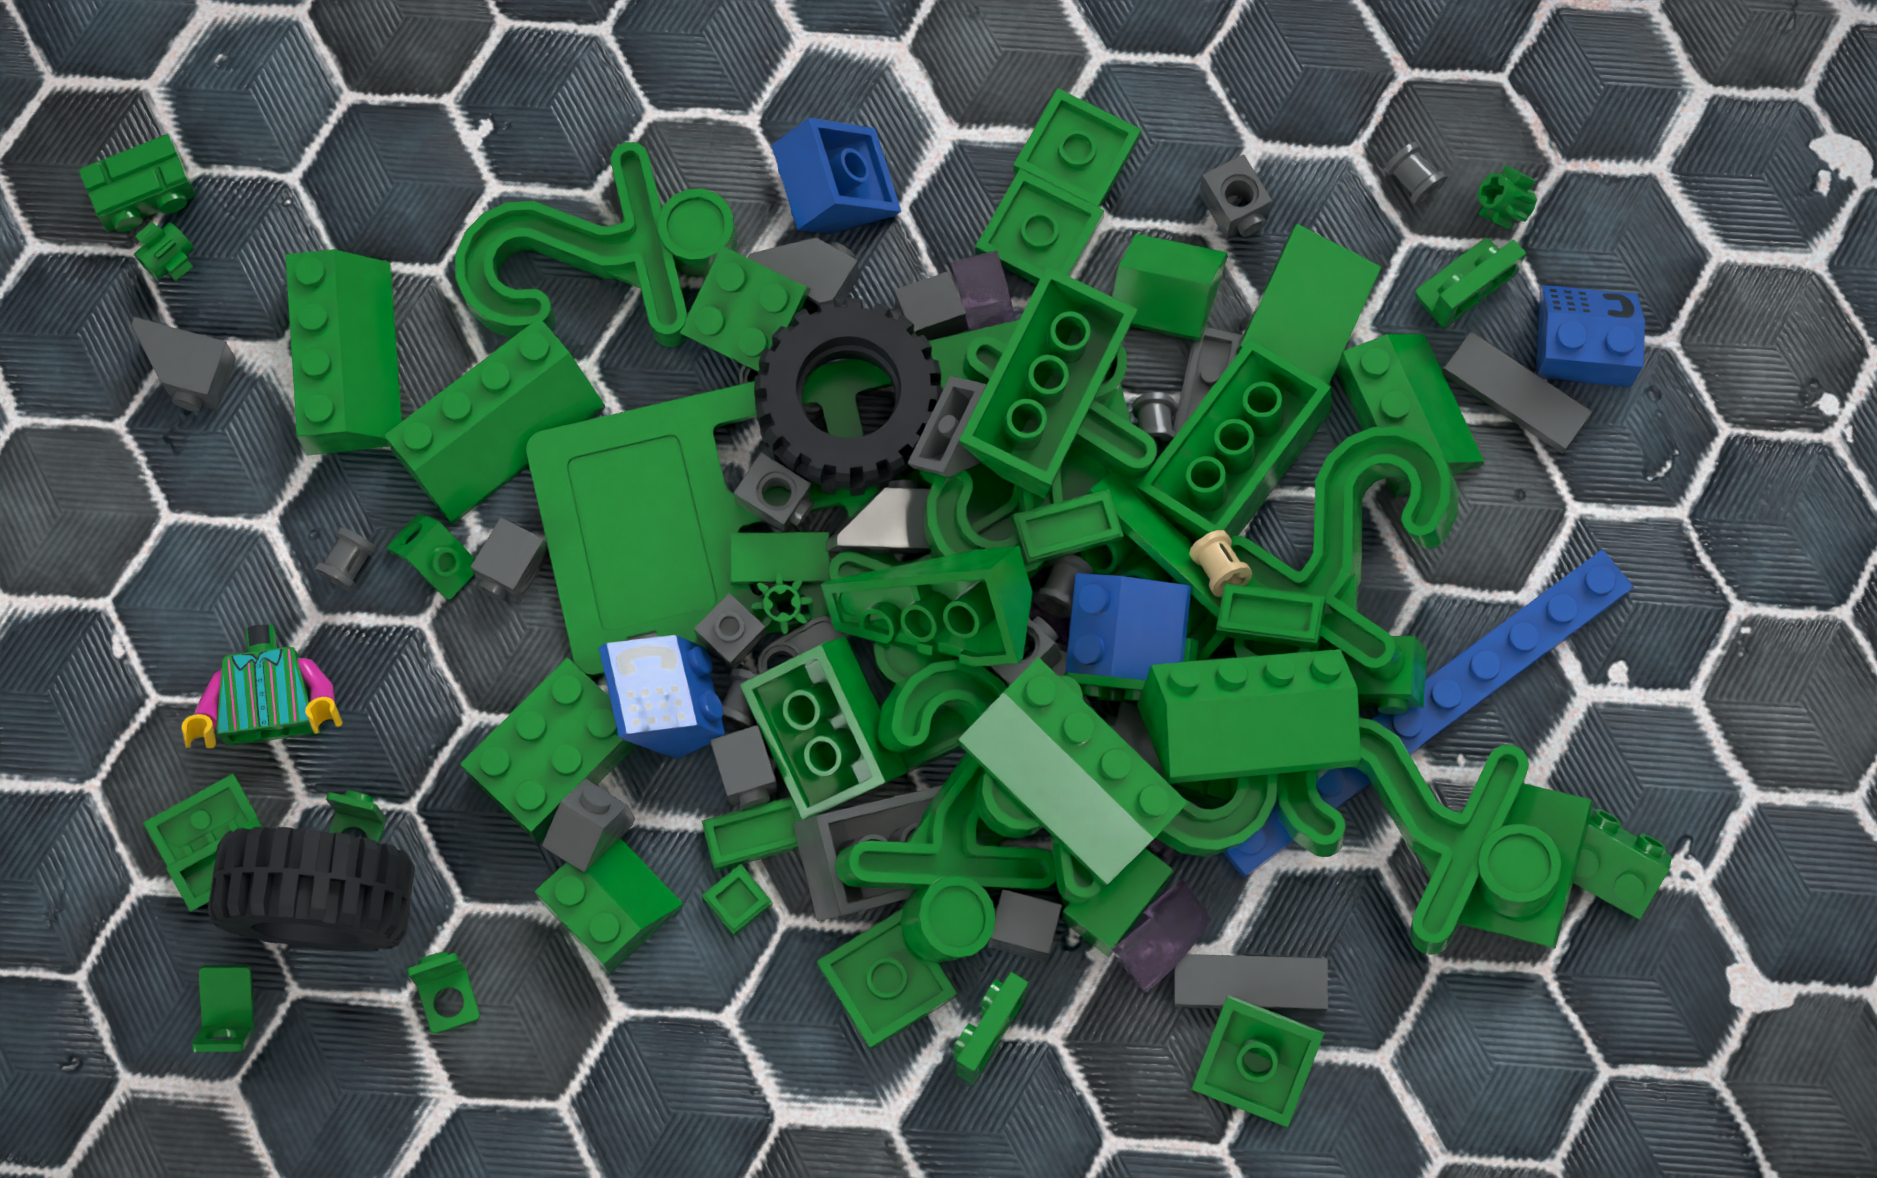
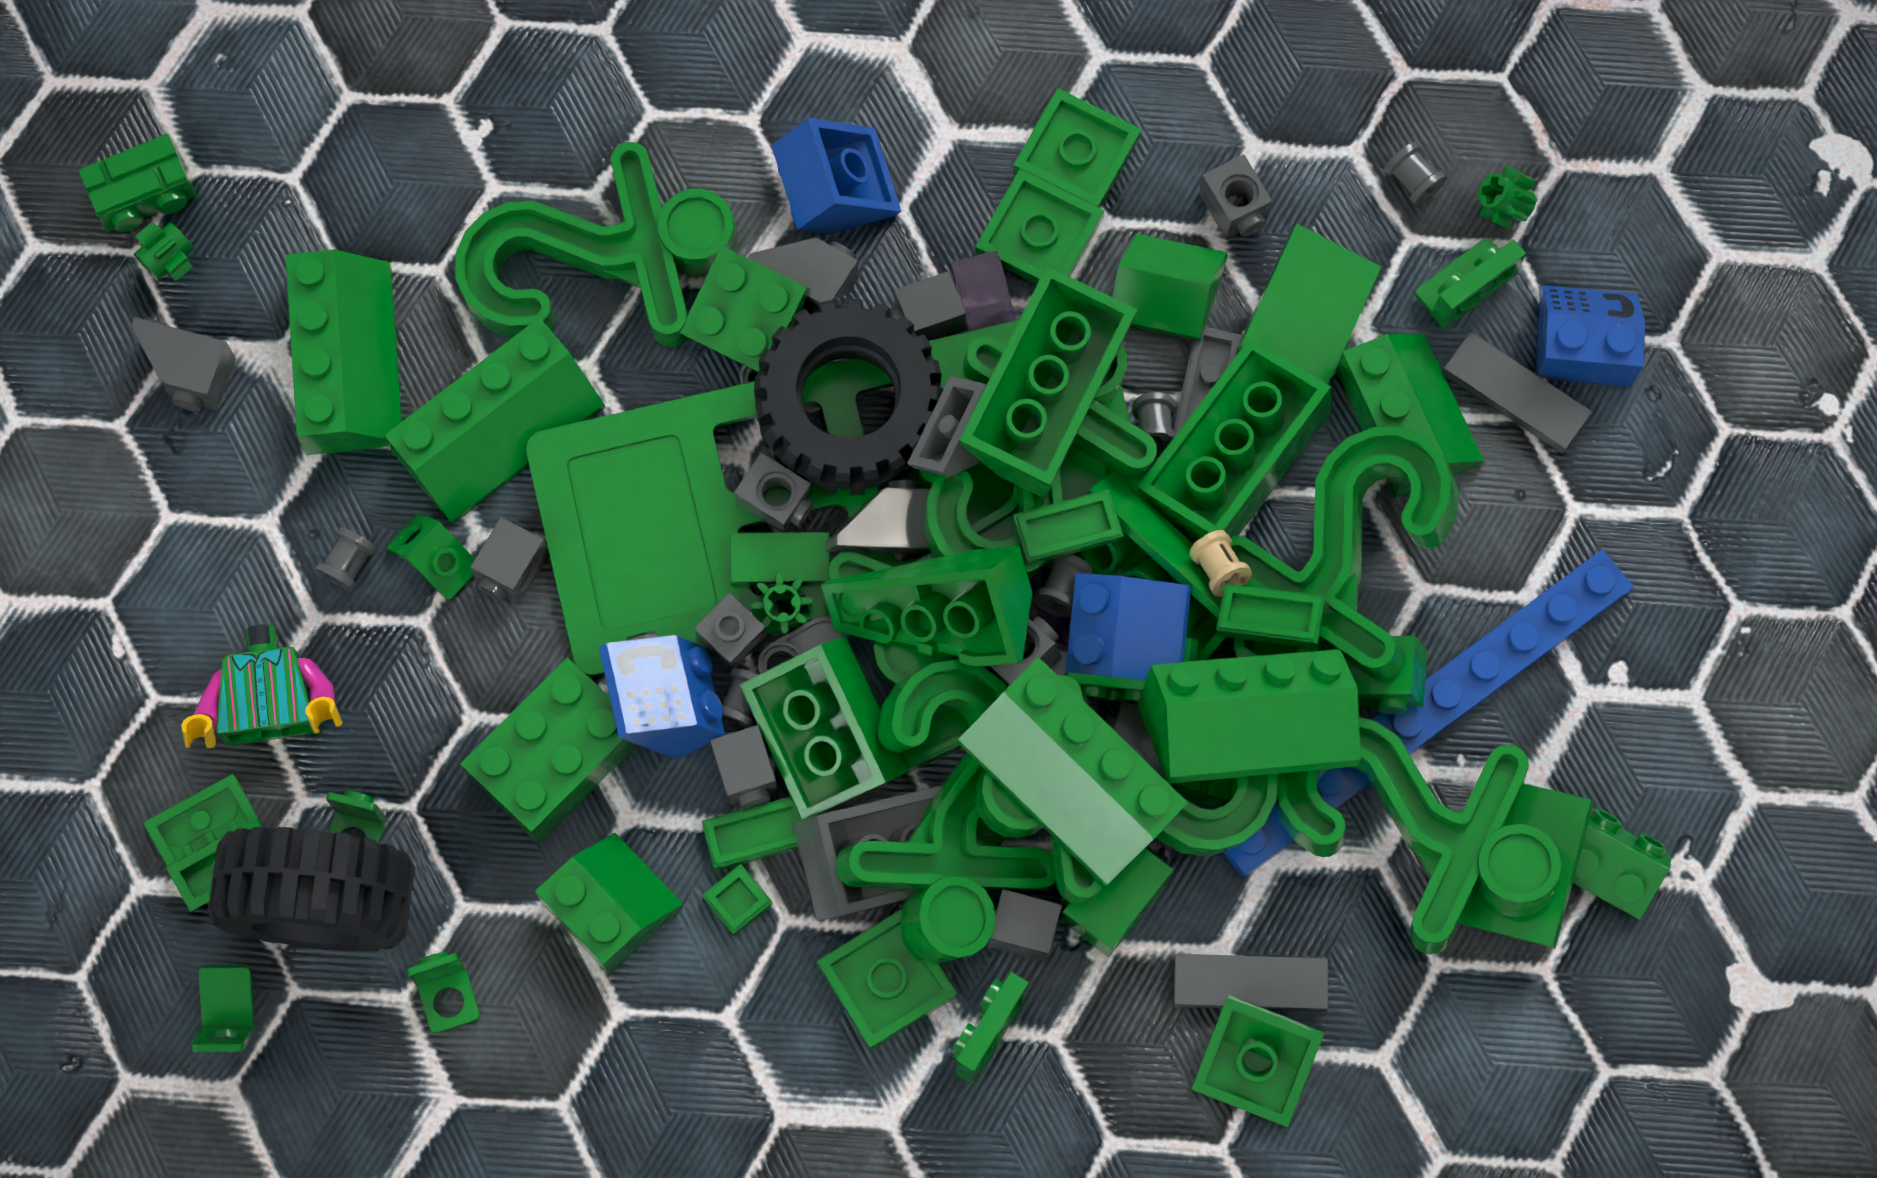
dark grey slope [542,778,635,873] -> none
clear purple slope [1112,880,1211,993] -> none

